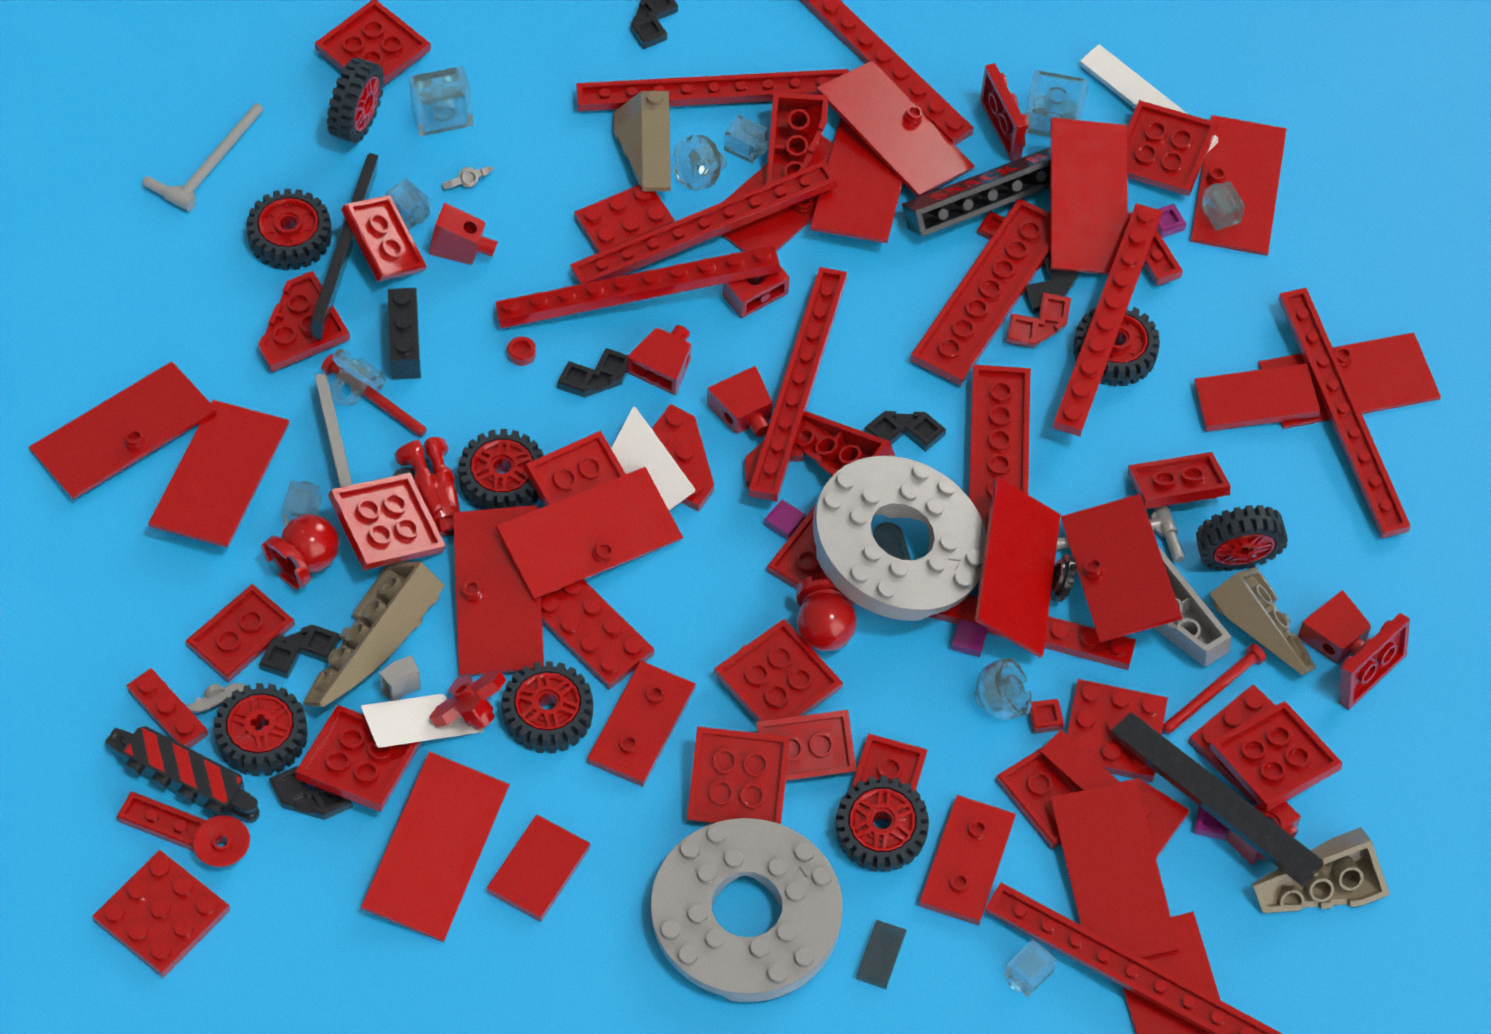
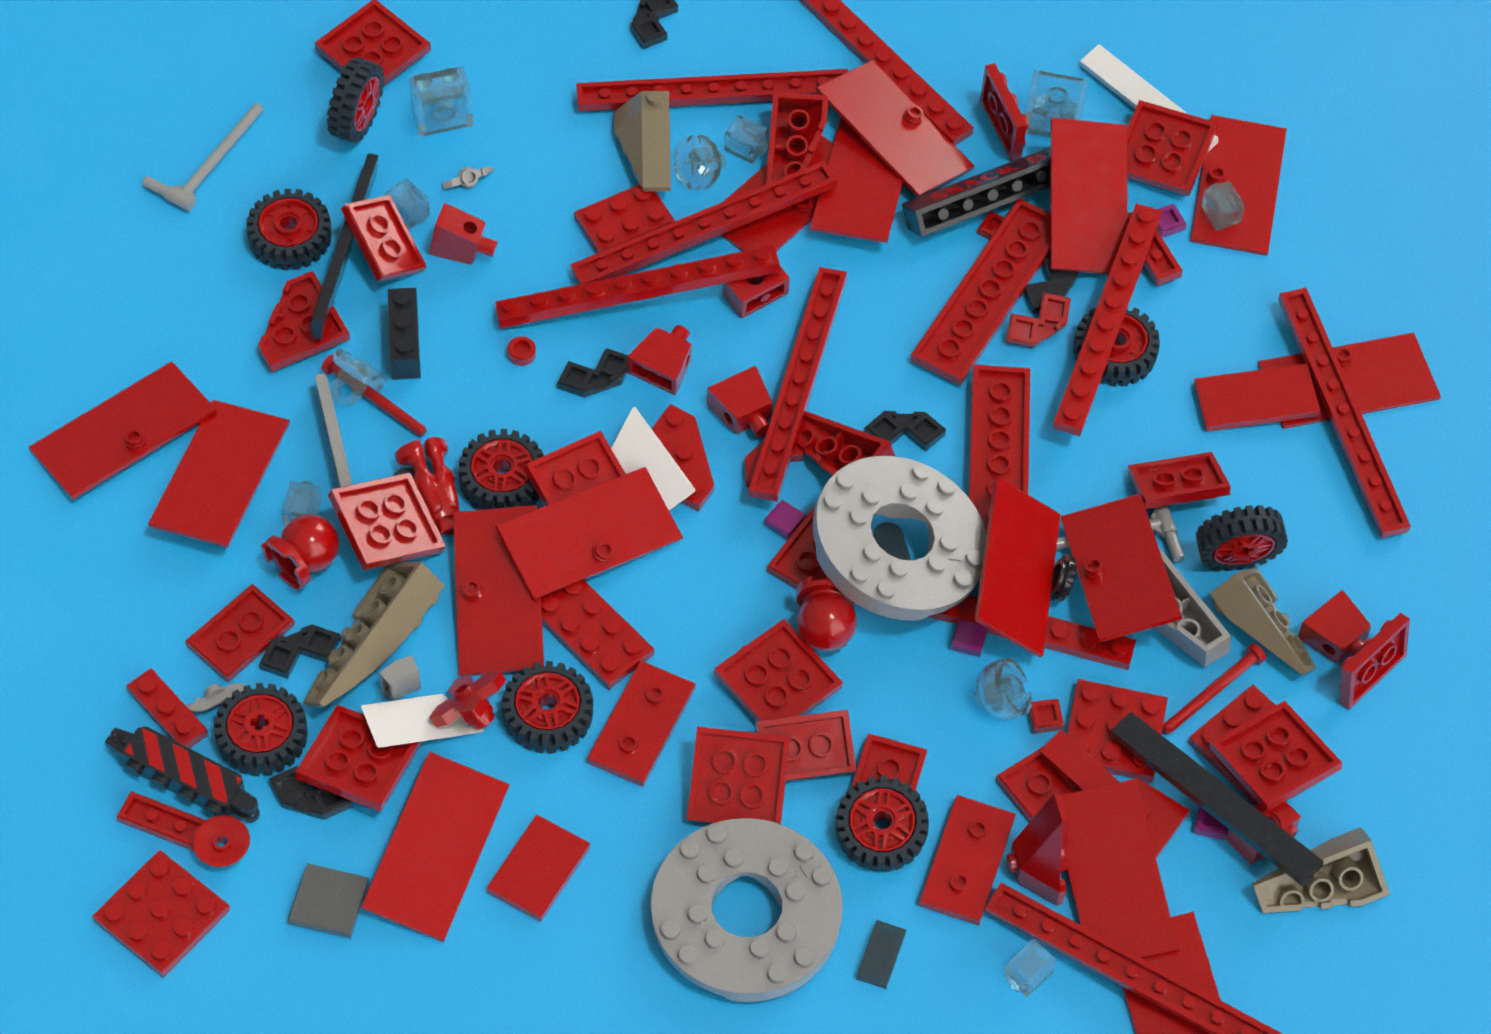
none -> dark grey tile [289,864,369,939]
none -> red wedge [1007,792,1069,906]

